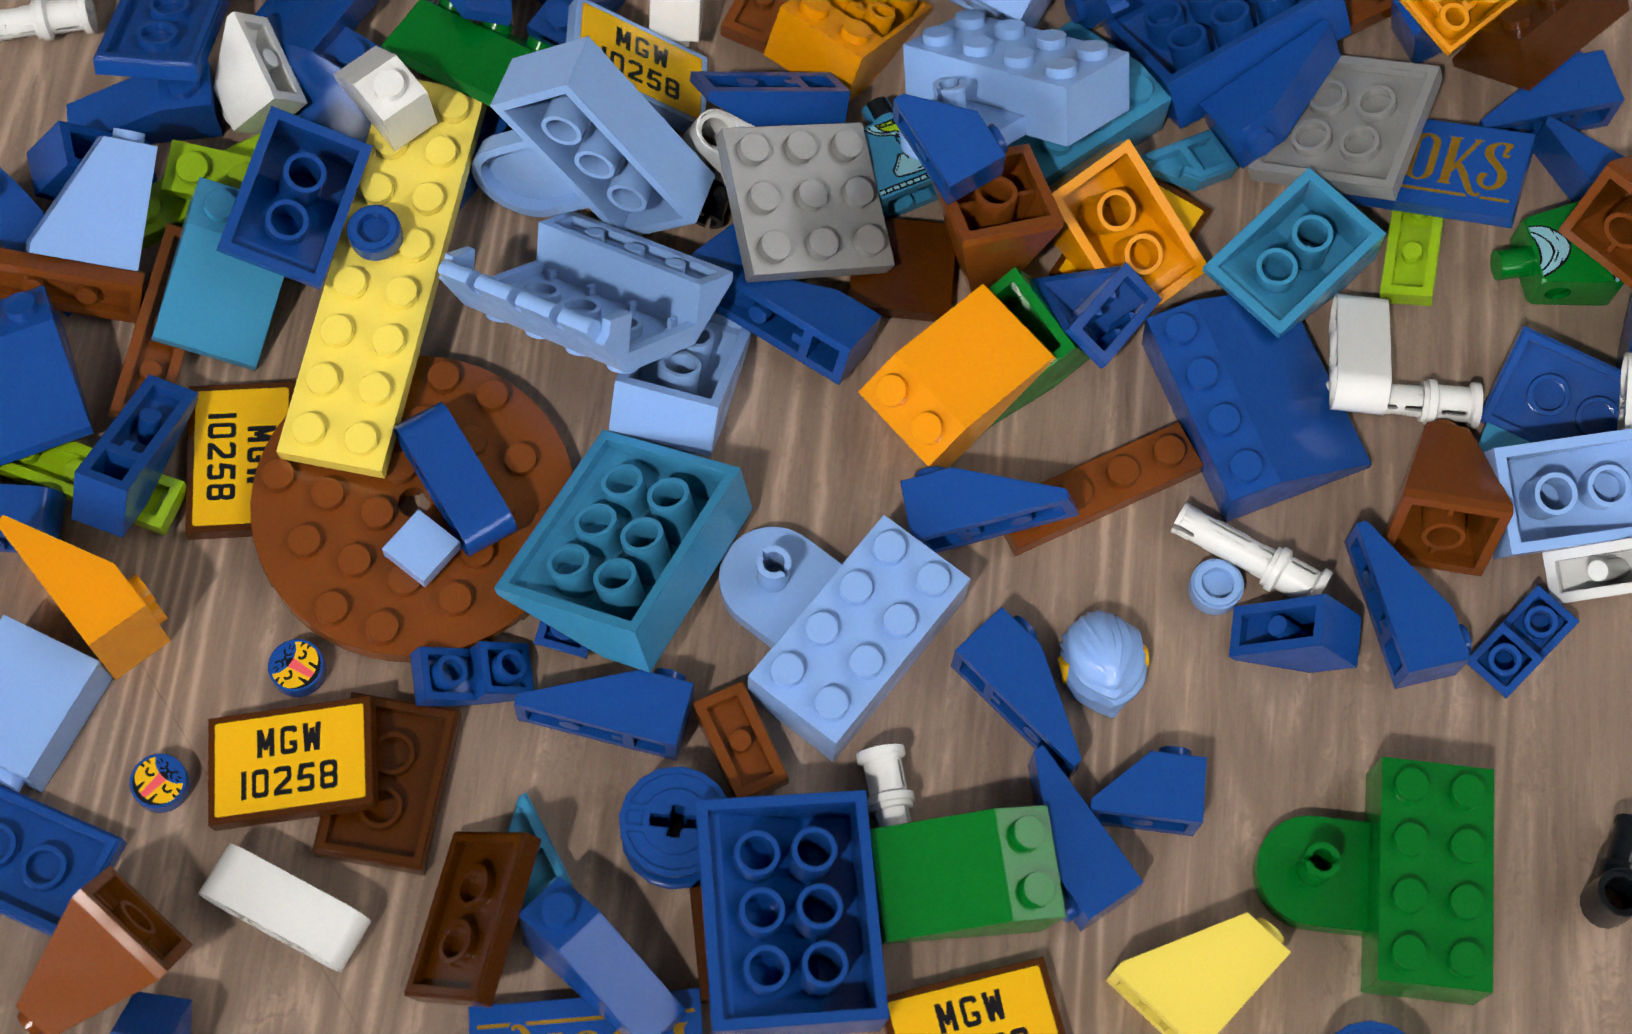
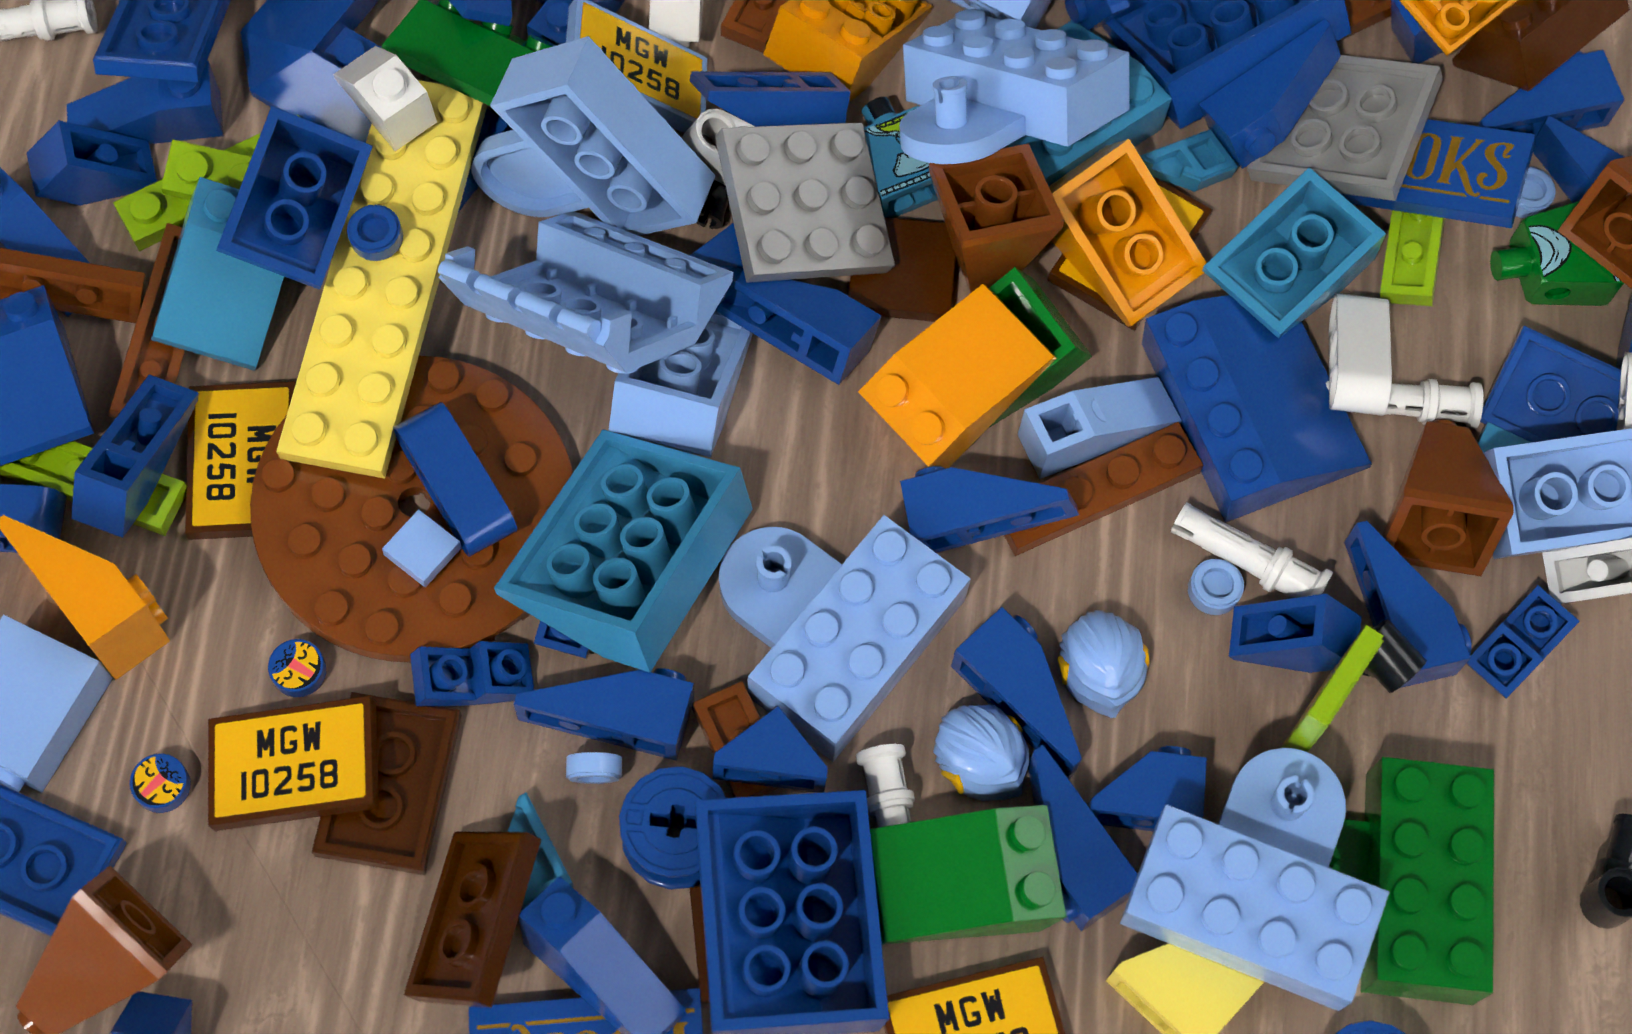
light blue slope [25,128,158,271] -> none
white beam [198,843,371,973] -> none
white slope [213,11,308,135] -> none
blue slope [893,94,1008,205] -> none
blue slope [1032,262,1162,369] -> none
none -> light blue tile [566,752,622,784]
none -> blue slope [713,706,828,793]
none -> light blue hair [933,704,1029,801]
none -> light blue slope [1017,377,1182,479]
none -> light blue brick [1119,748,1389,1011]
none -> lime tile [1281,625,1384,752]
none -> black pin [1362,619,1427,693]
none -> light blue tile [1516,167,1556,219]

